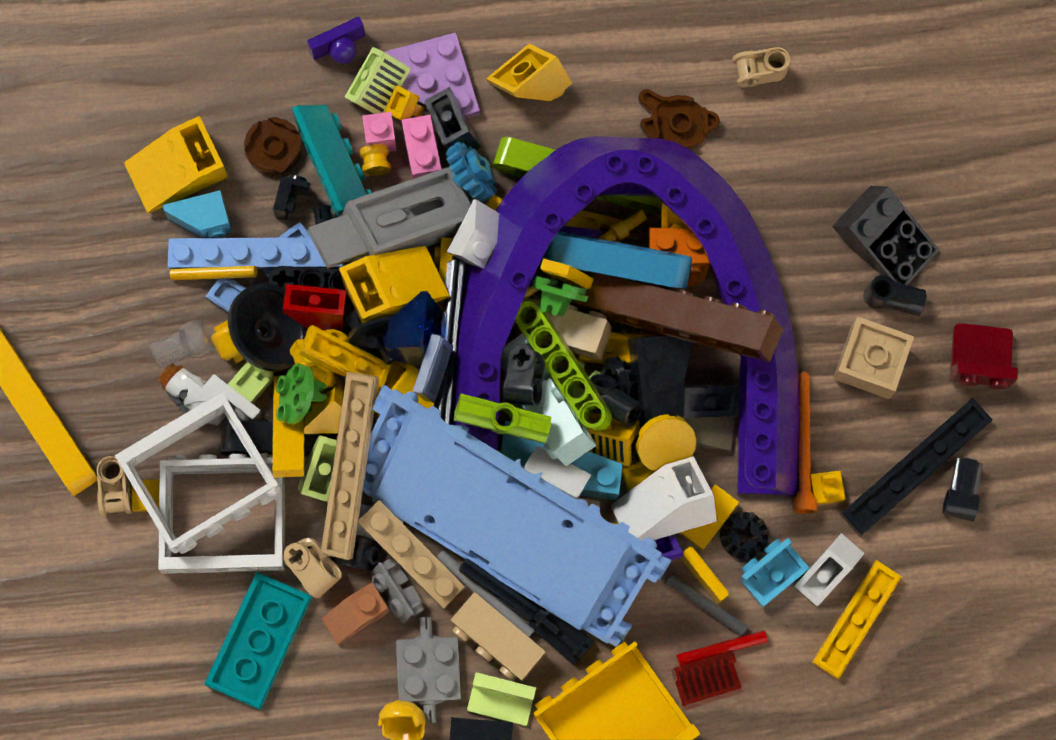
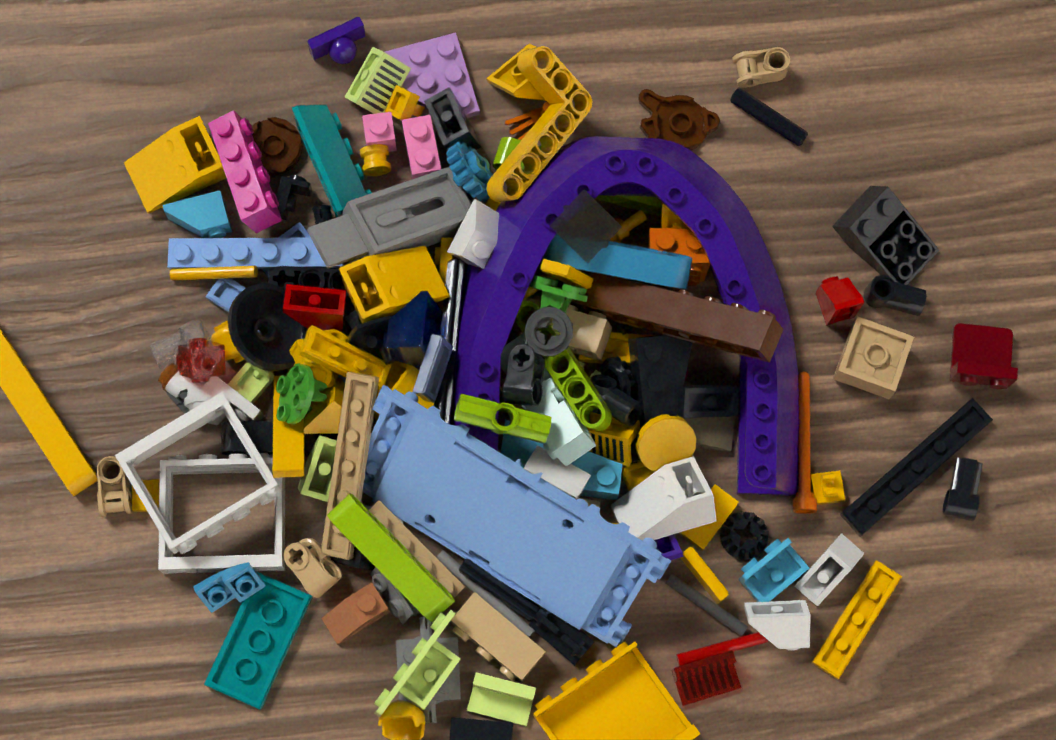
none -> clear red brick [176,338,226,383]
none -> dark azure slope [193,562,266,613]
none -> dark pink brick [208,110,282,233]
none -> lime beam [327,493,455,623]
none -> yellowish green bracket [374,610,461,717]
none -> yellow beam [486,46,593,202]
none -> orange piece [505,102,550,140]
none -> dark grey gear [525,307,574,356]
none -> clear smoke piece [549,189,622,263]
none -> black axle [730,88,808,146]
none -> white slope [744,600,811,651]
none -> red slope [816,276,864,326]

